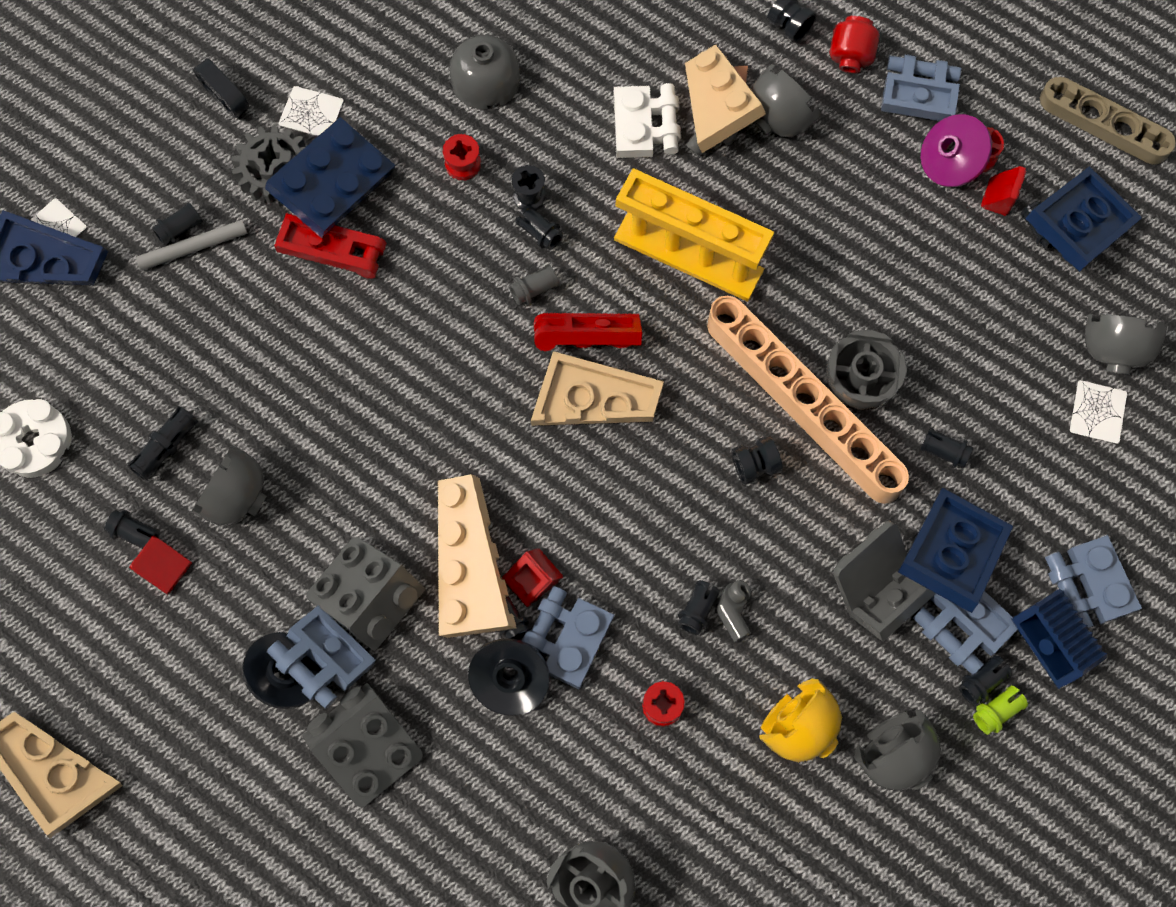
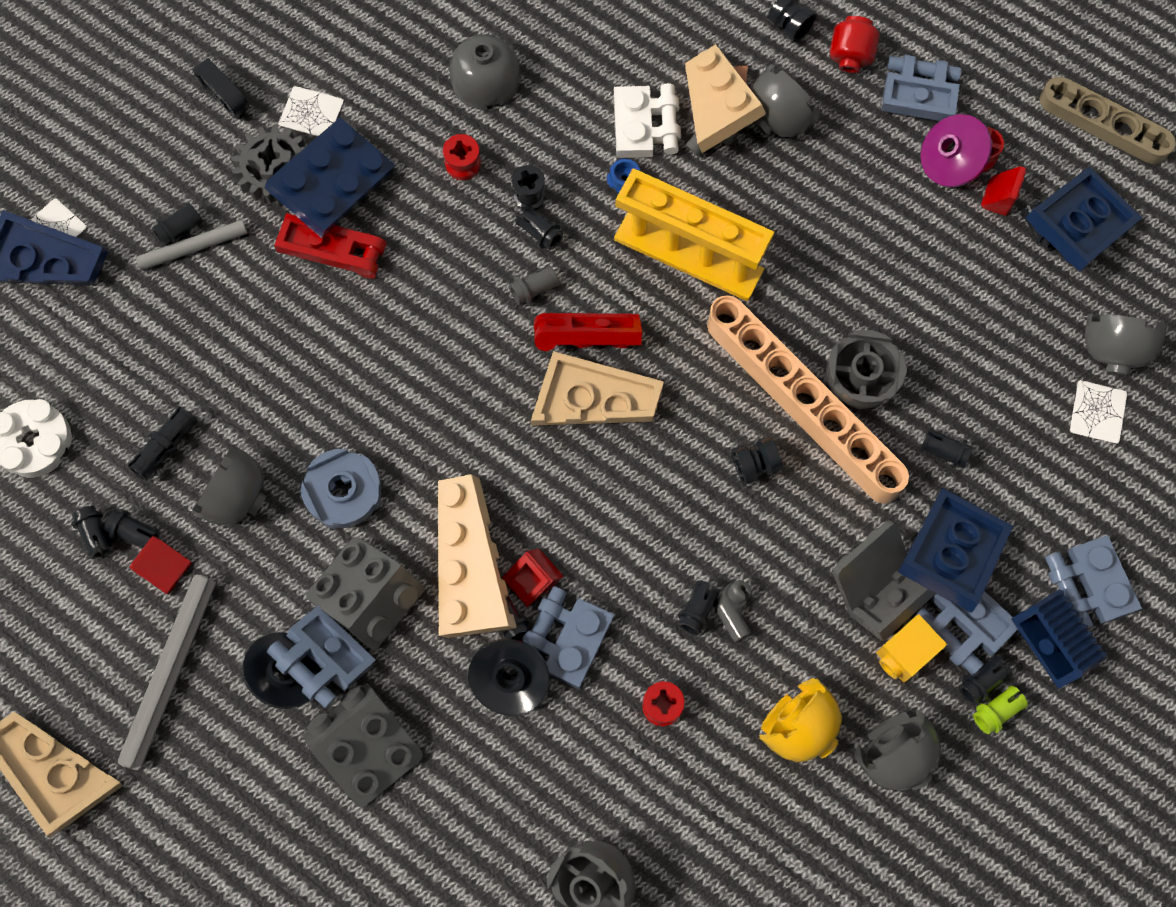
none -> black pin [71,505,114,559]
none -> light grey axle [118,575,216,770]
none -> sand blue plate [301,449,382,529]
none -> blue plate [607,159,641,193]
none -> yellow brick [876,614,947,683]

